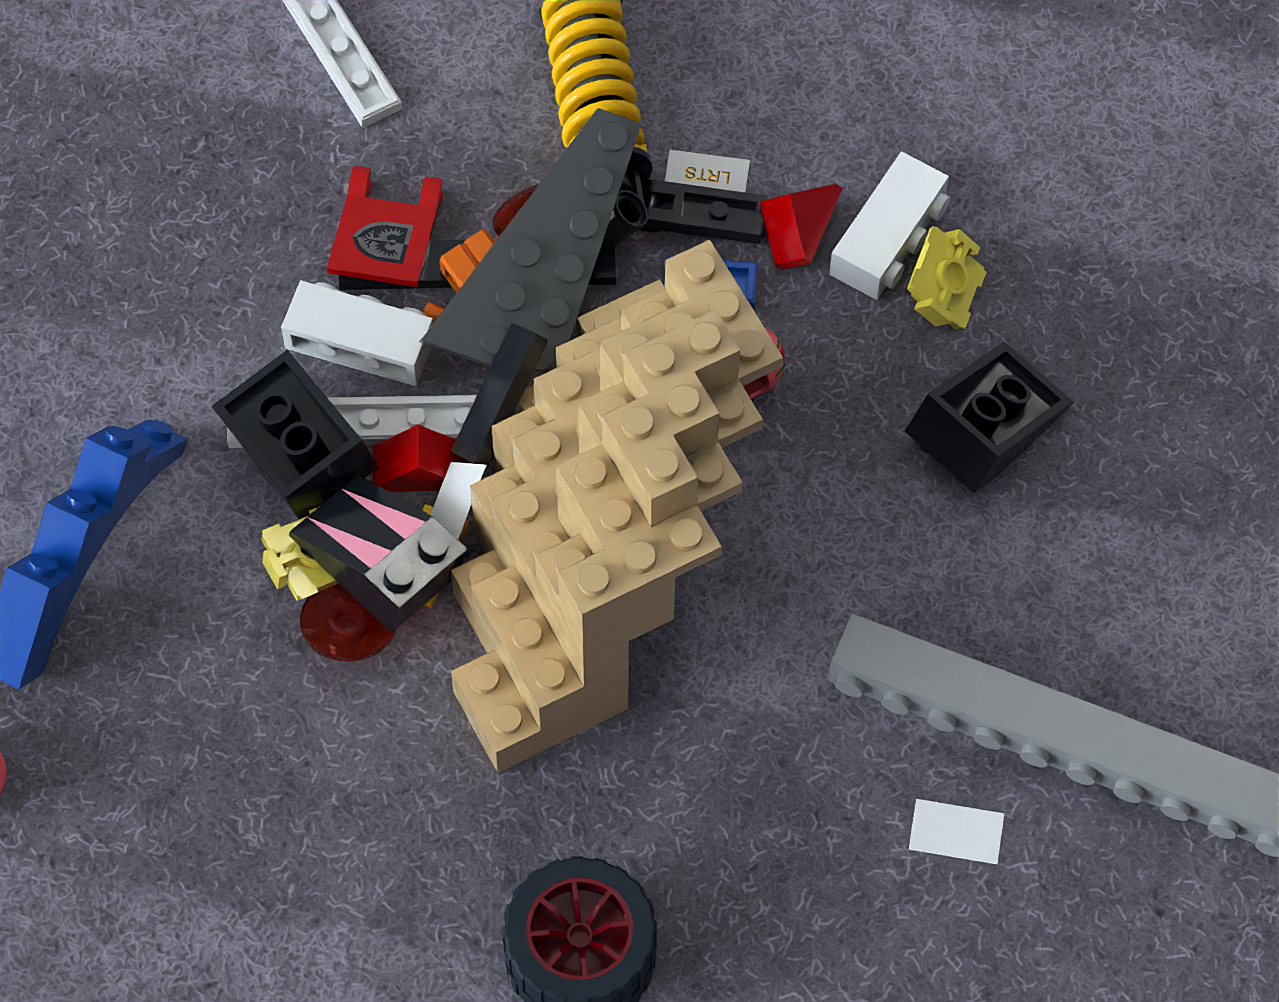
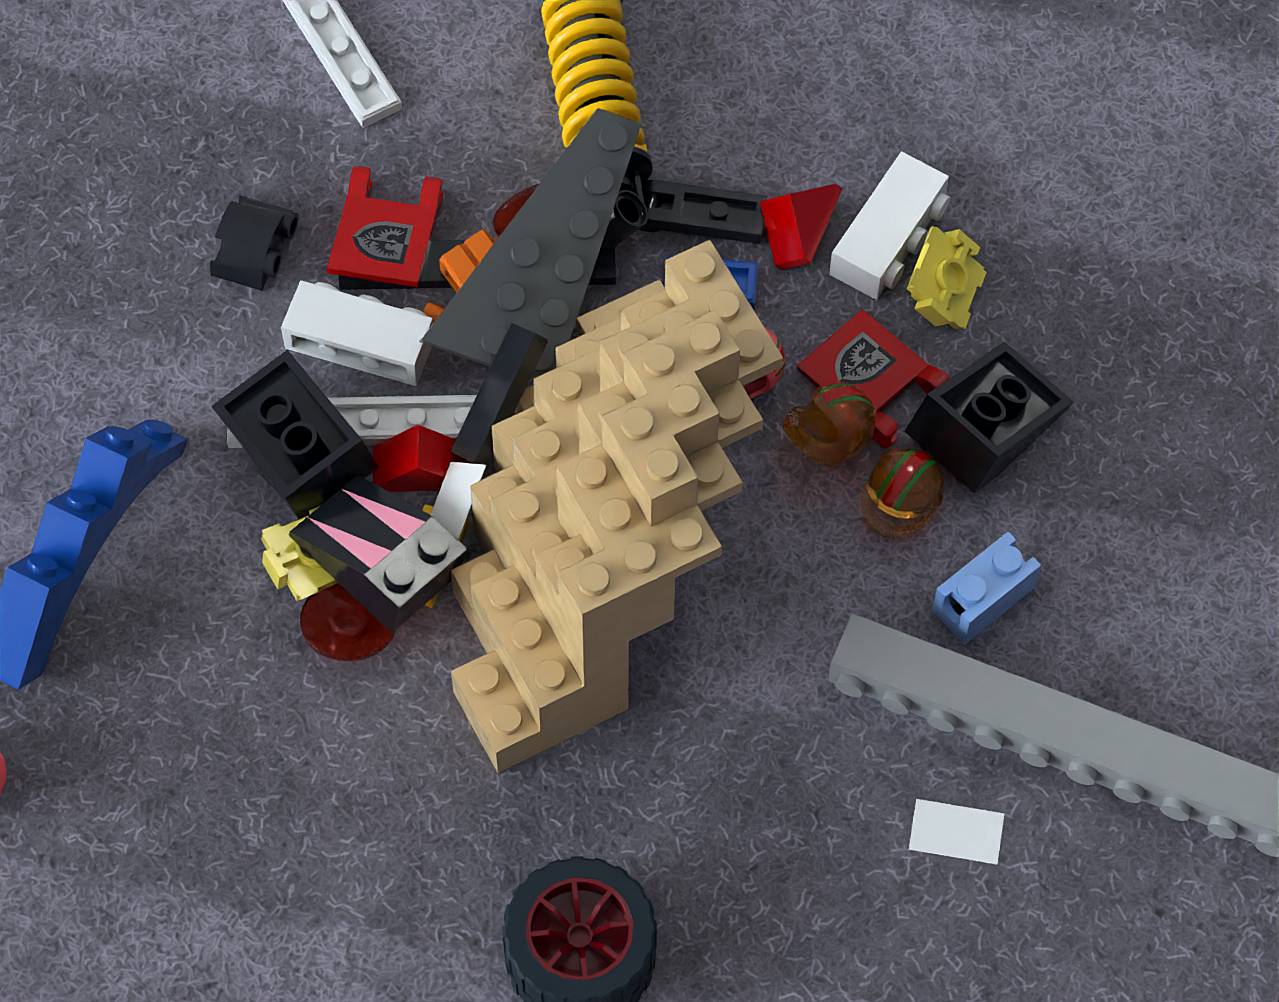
white sticker [665,150,750,192] -> none
none -> black cylinder [210,195,298,291]
none -> clear orange helmet [782,383,877,468]
none -> red flag [797,309,950,449]
none -> clear orange helmet [861,448,945,539]
none -> light blue brick [932,532,1041,645]

